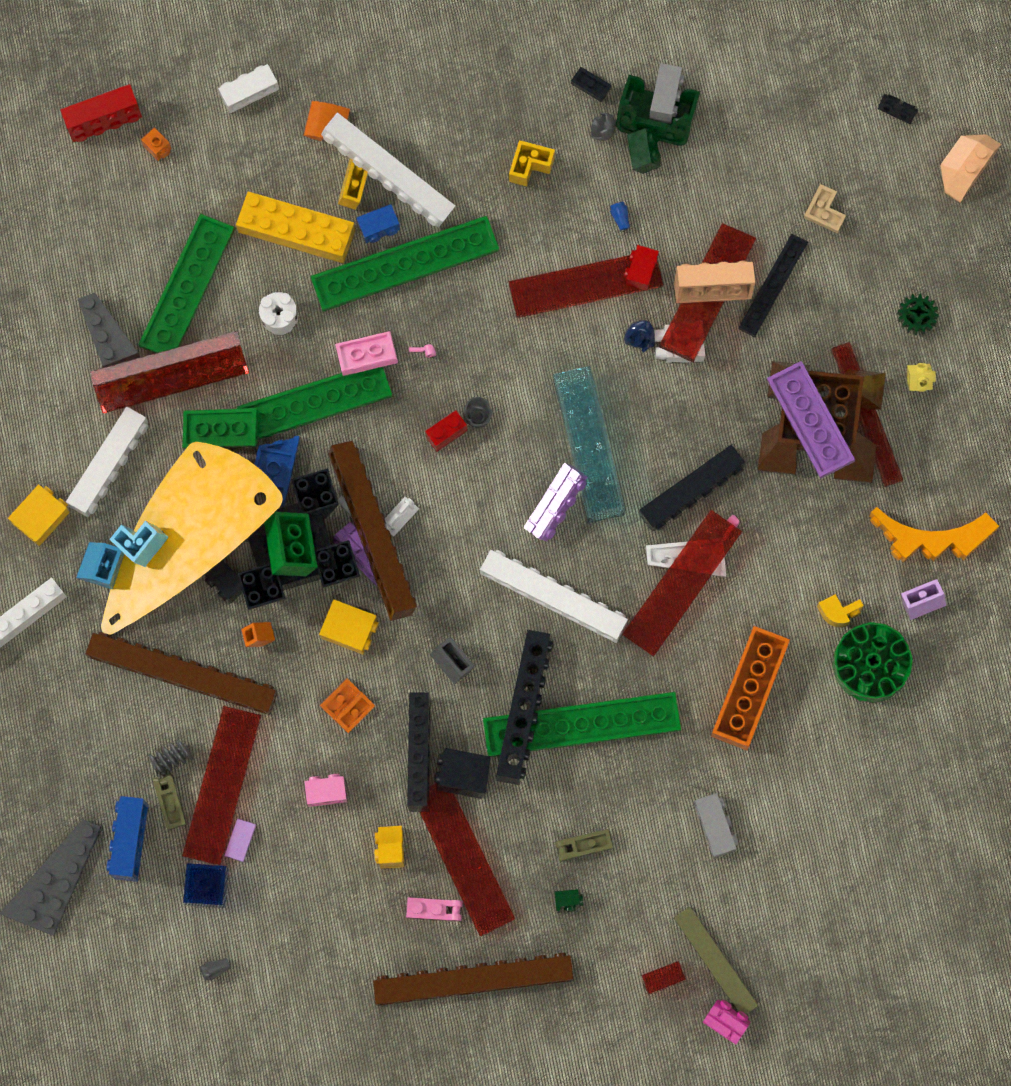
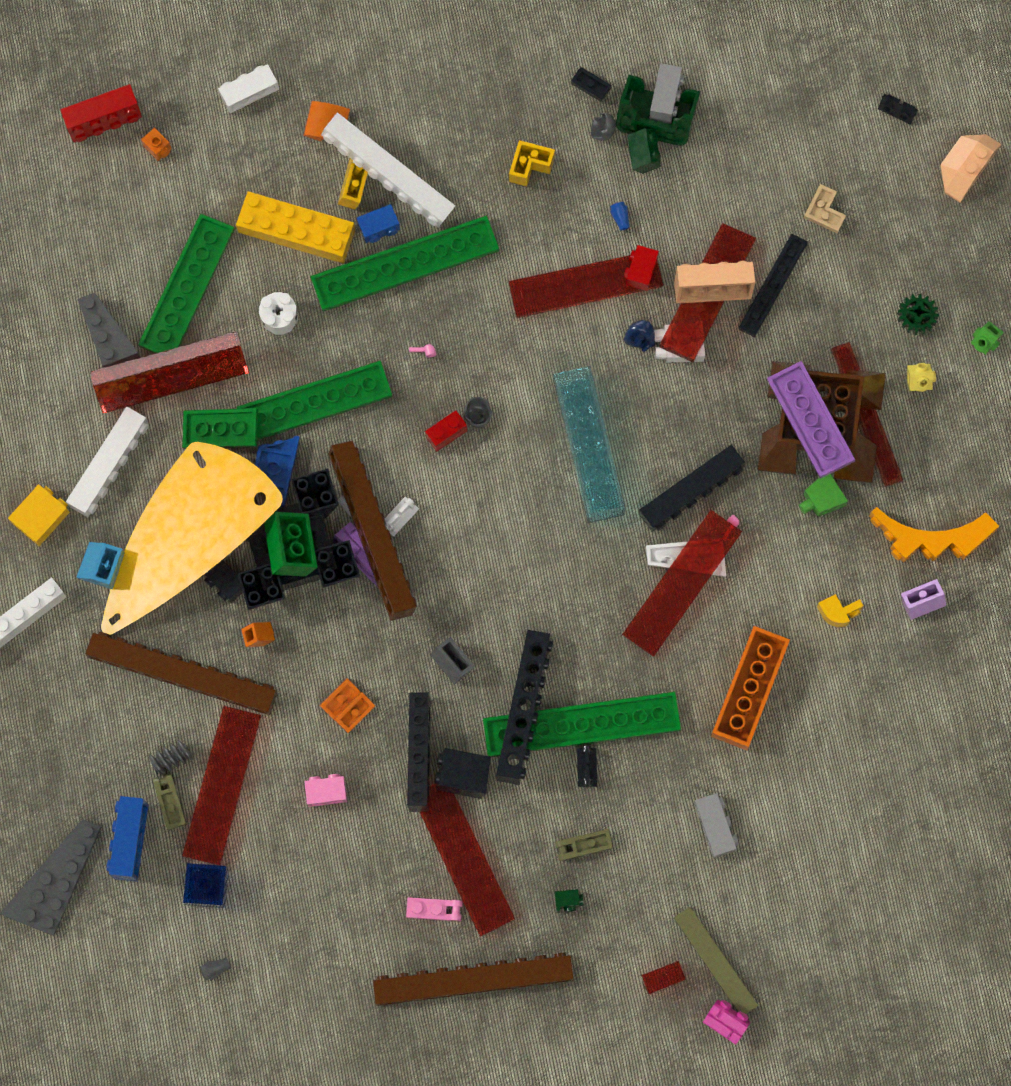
medium azure brick [110,521,169,567] -> none
lavender tile [224,819,256,862] -> none
yellow brick [319,599,379,654] -> none
bright pink tile [335,331,398,376] -> none
yellow brick [374,826,404,869] -> none
white brick [480,550,628,643] -> none
brick [524,463,588,541] -> none
green brick [833,622,913,703] -> none
none -> black hinge [577,746,597,787]
none -> bright green torso [799,474,848,517]
none -> bright green brick [971,321,1004,355]

